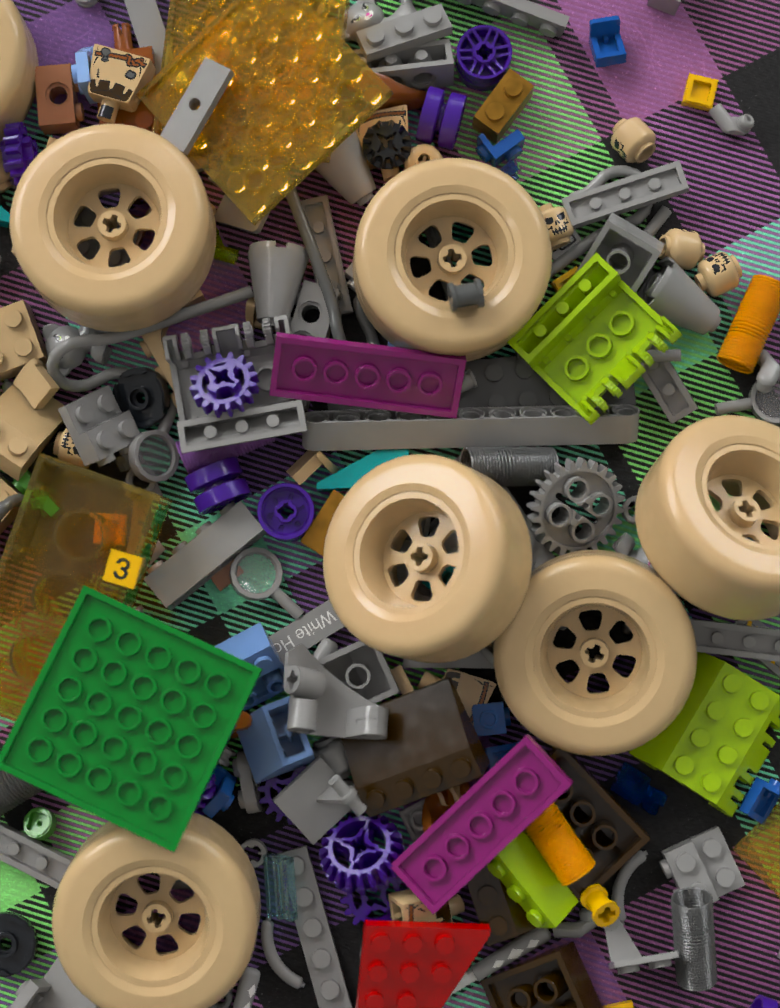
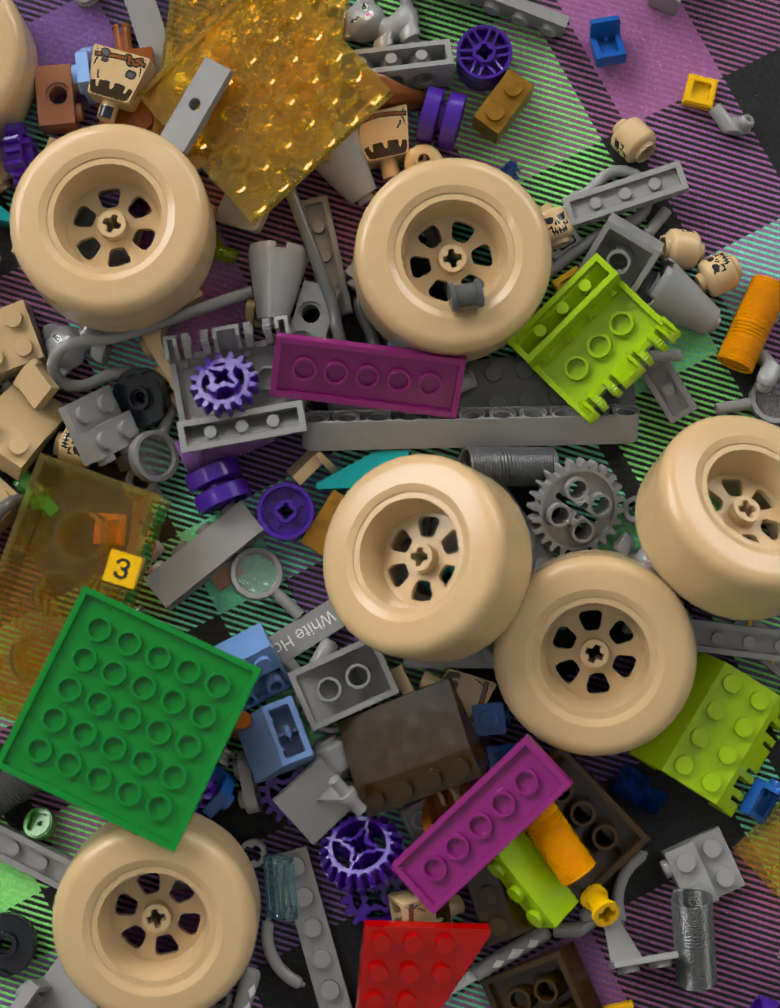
light grey panel [283,643,389,740] -> none
light grey plate [356,3,453,62] -> none
black gear [362,120,412,169] -> none
blue bracket [475,129,525,167] -> none

